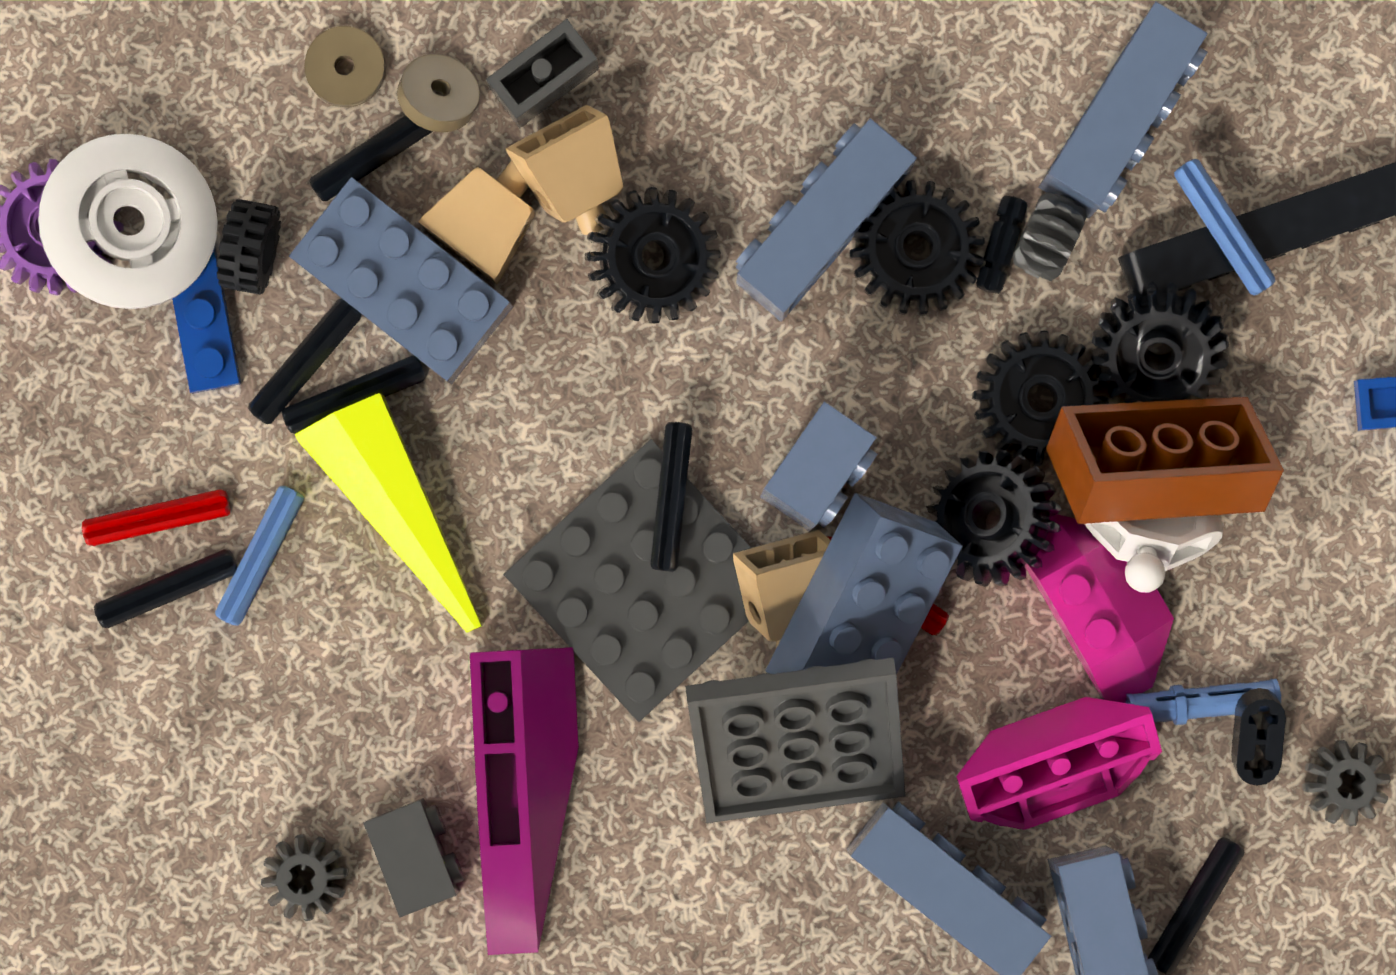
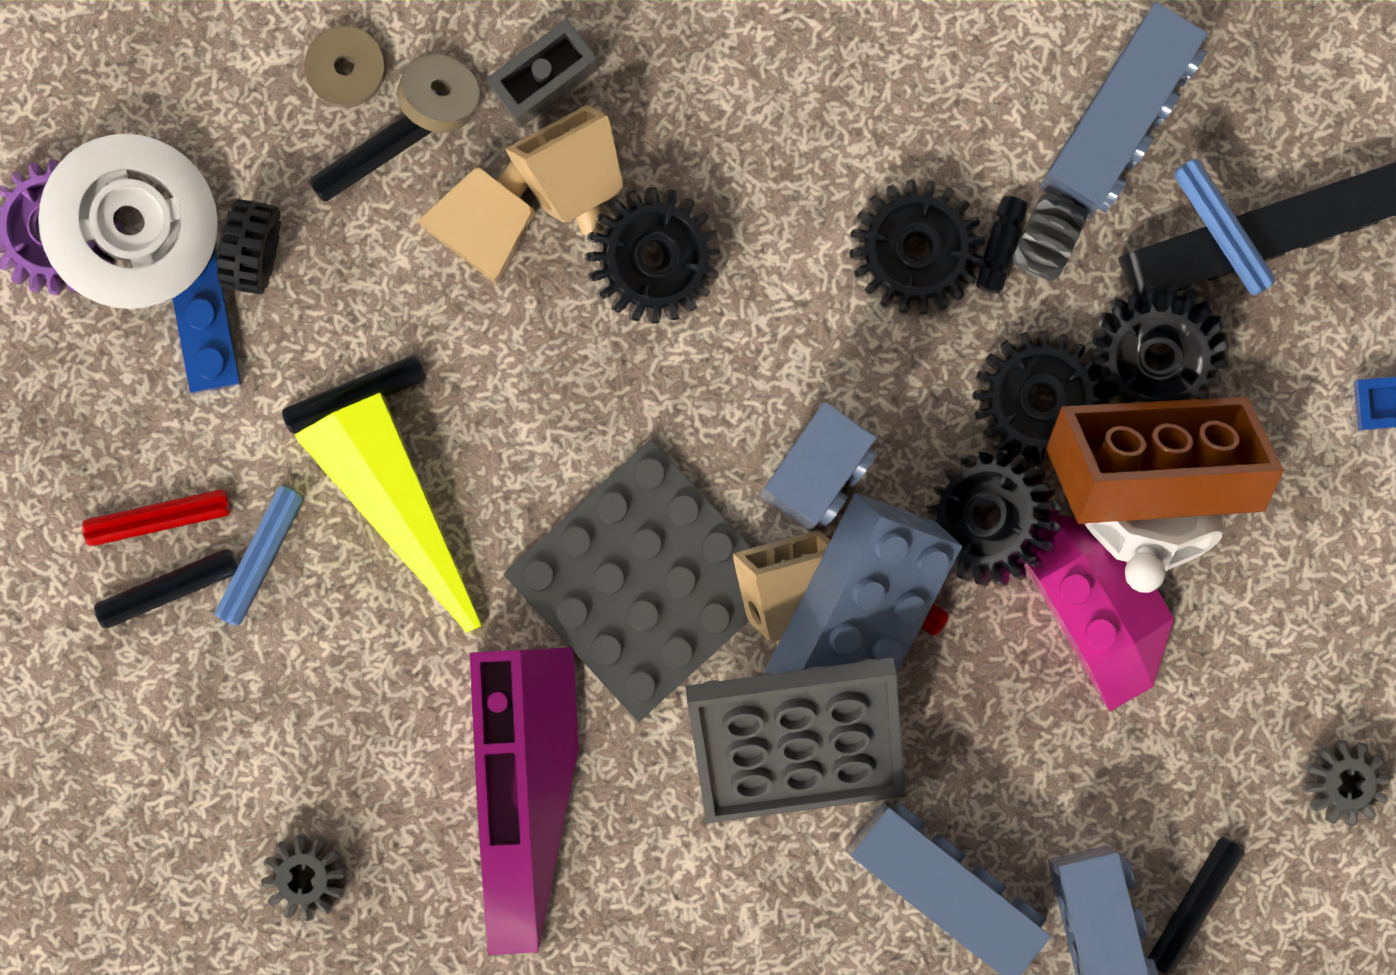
black axle [248,298,361,425] -> none
sand blue brick [289,177,514,385] -> none
dark grey brick [363,798,465,918] -> none
black axle [650,422,692,572] -> none
sand blue brick [735,118,917,322] -> none
dark pink wedge [956,697,1162,830] -> none
medium blue pin [1126,679,1281,725] -> none
black beam [1231,688,1286,786] -> none

